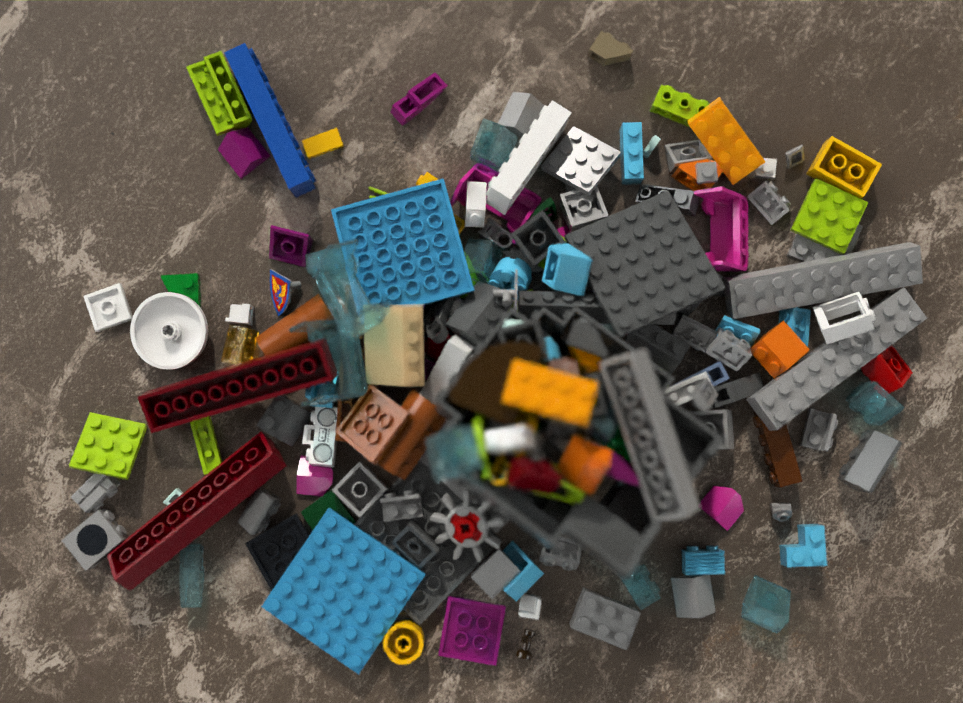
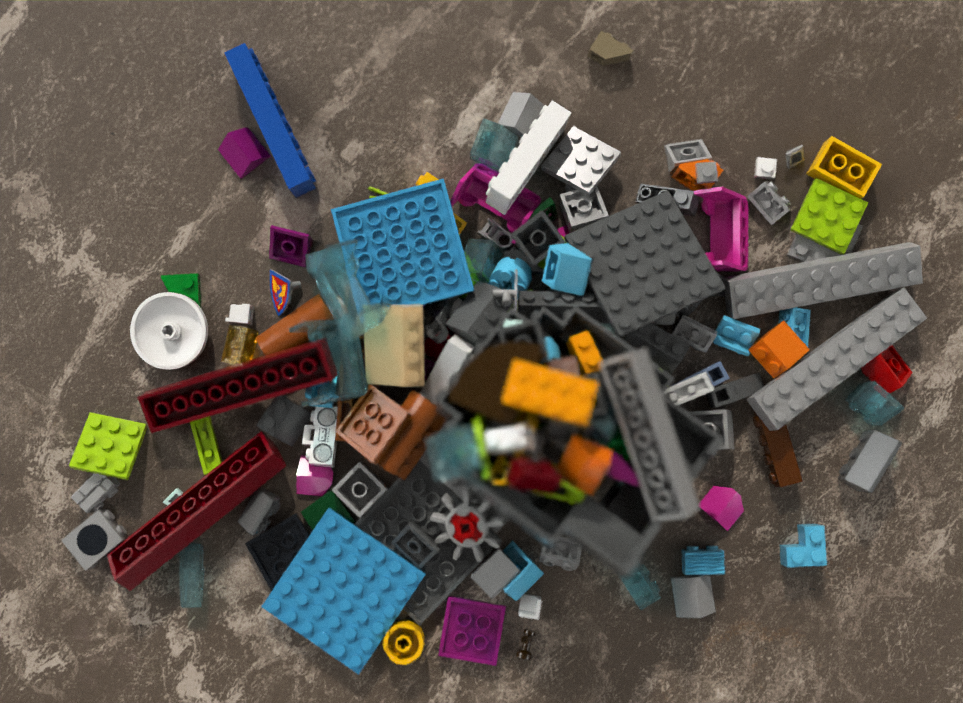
white tile [84,283,133,332] -> none
lime brick [186,51,252,136] -> none
yellow tile [301,128,344,159] -> none
light grey bracket [380,490,423,522] -> none
magenta slope [390,72,447,126] -> none
white slope [465,181,487,228] -> none
dark grey slope [566,318,608,358] -> none
light grey brick [569,587,641,650] -> none
medium azure brick [620,122,644,184] -> none
light aqua tile [643,135,661,159] -> none
lime brick [650,85,710,128] -> none
light orange brick [688,97,765,185] -> none
light grey plate [691,378,718,413] -> none
light grey bracket [706,327,752,371] -> none
clear light blue slope [741,575,791,634] -> none
light grey plate [770,503,792,521] -> none
light grey bracket [799,408,838,452] -> none
white window [813,292,876,344] -> none

